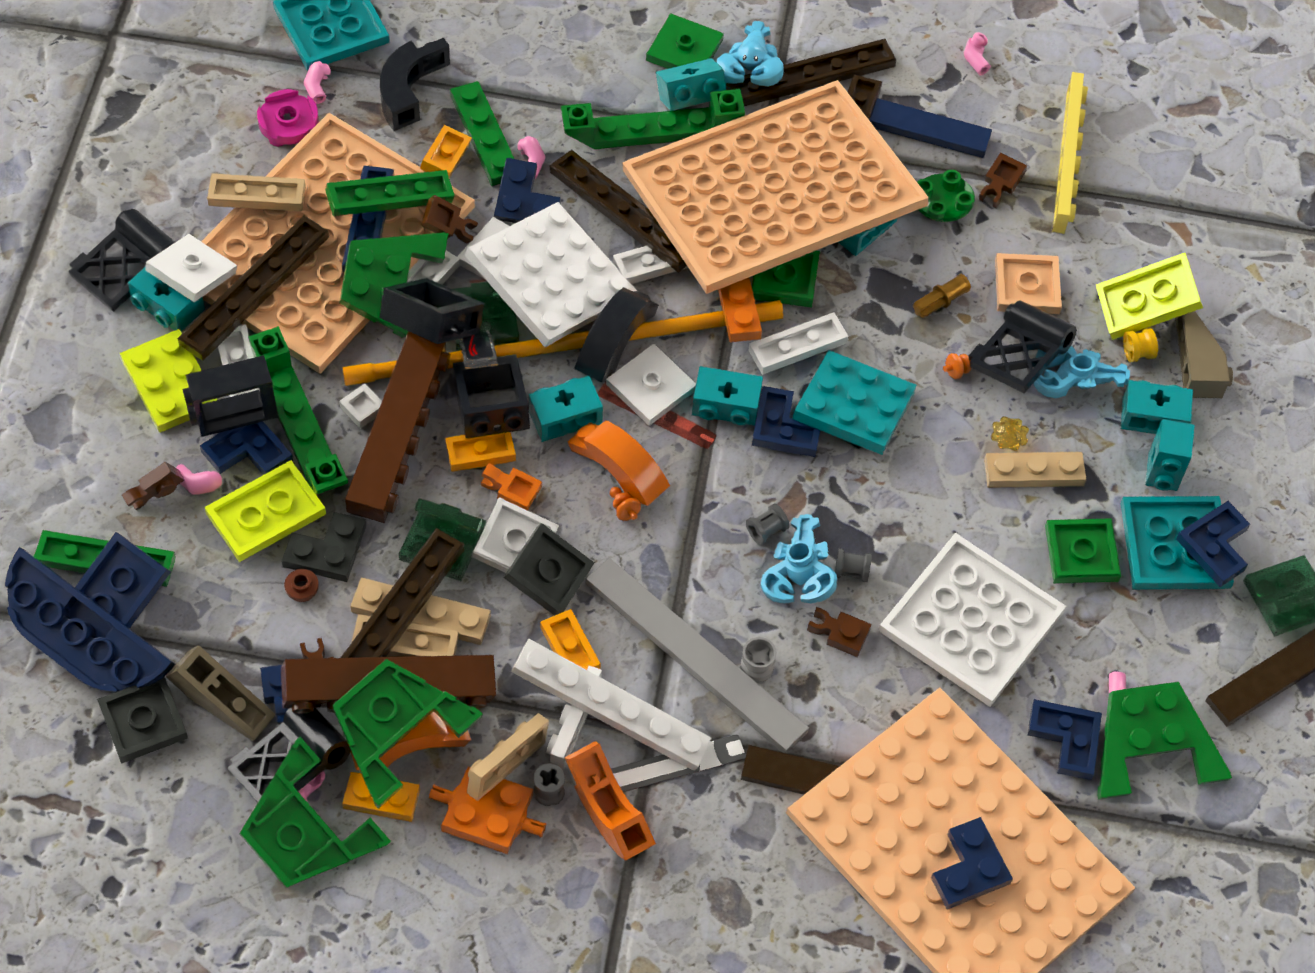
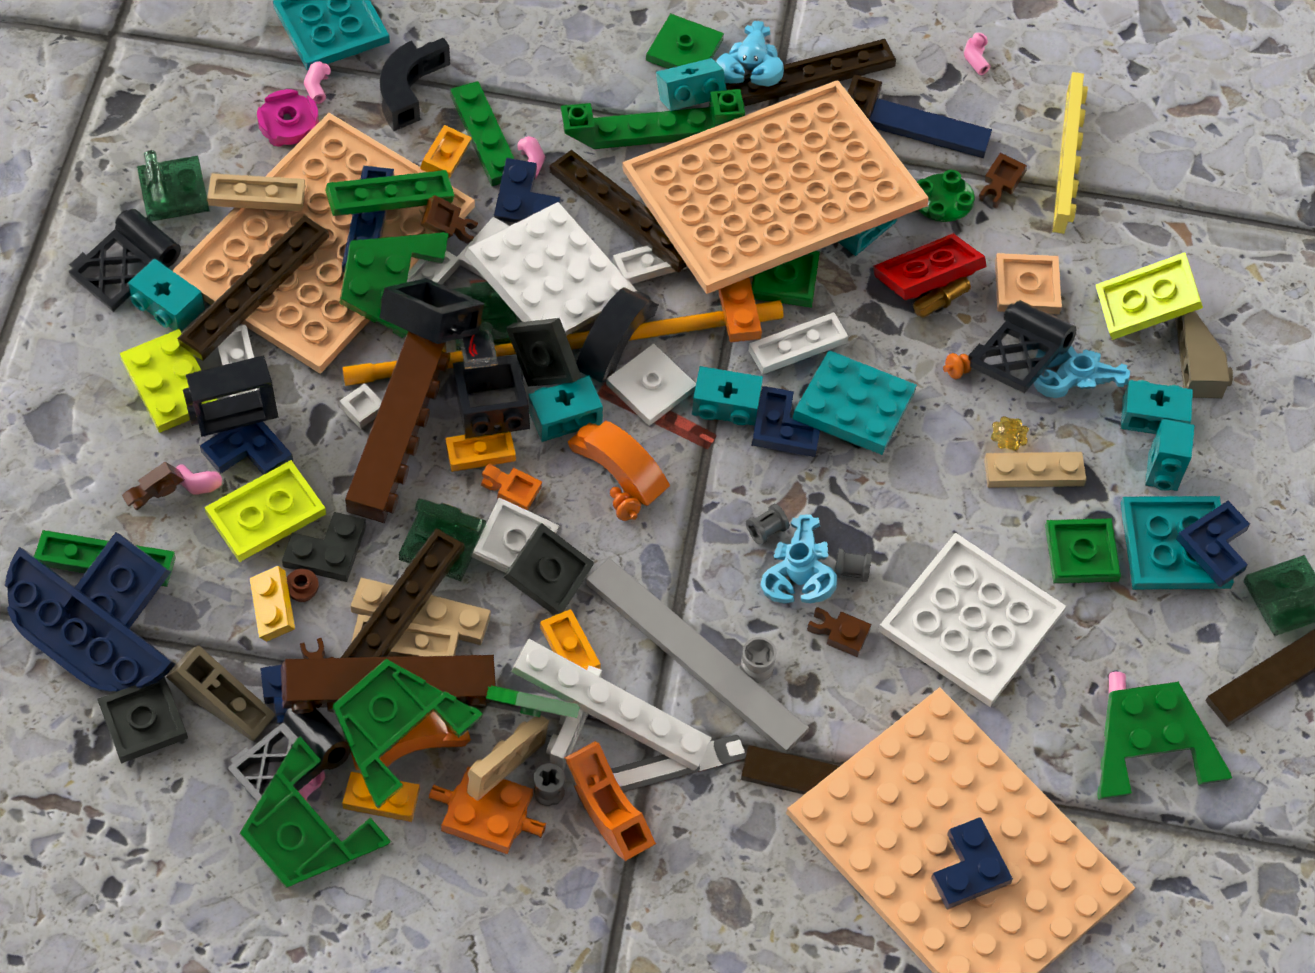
white plate [145,234,237,302] -> none
green slope [248,326,348,494] -> none
dark blue plate [1027,699,1102,780] -> none
yellow wheel [1123,328,1158,363] -> none
none -> clear green plate [137,150,210,222]
none -> yellow plate [250,566,295,642]
none -> green plate [486,685,580,718]
none -> pearl dark grey plate [506,318,581,387]
none -> red plate [873,233,987,300]

